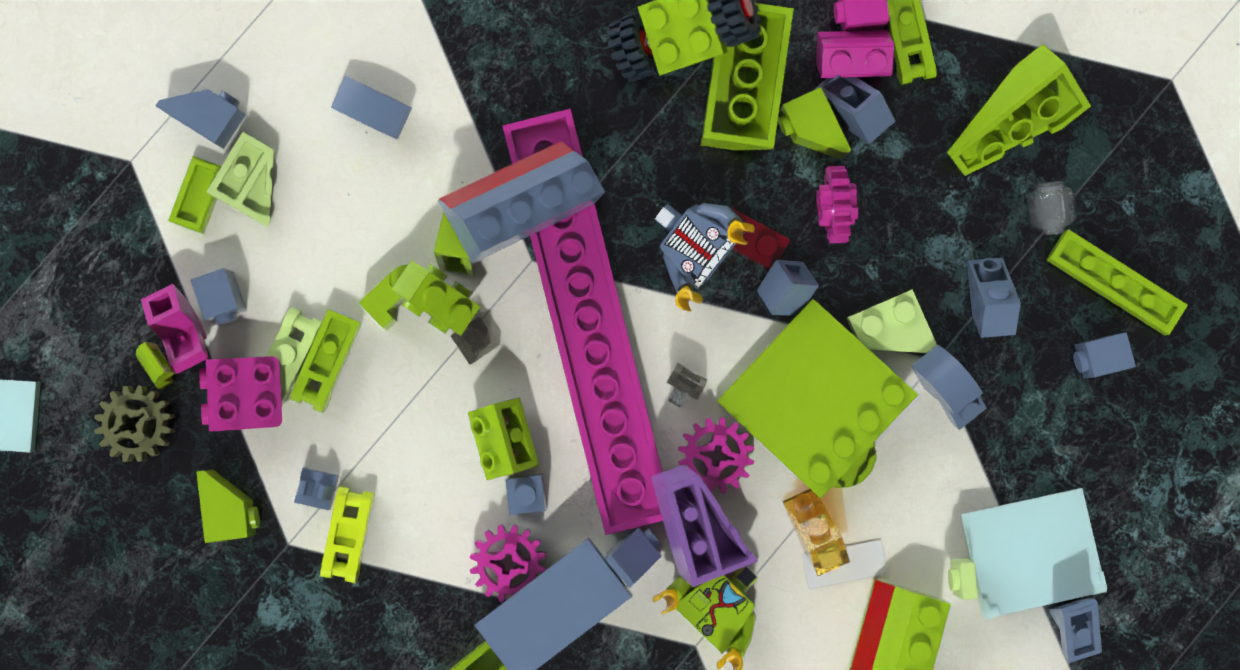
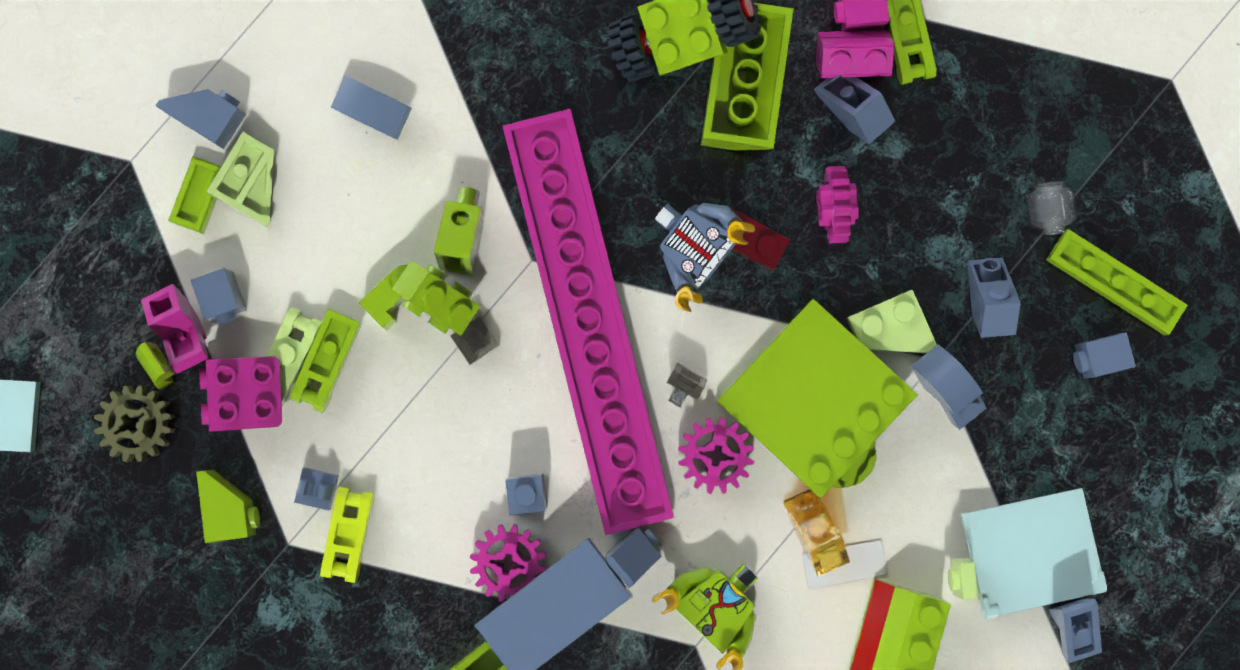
sand blue slope [438,141,605,264] -> none
lime brick [467,397,539,481] -> none
medium lavender wedge [651,465,758,587] -> none
sand blue panel [757,260,819,316] -> none
lime slope [778,87,851,159] -> none
lime wedge [947,44,1091,176] -> none

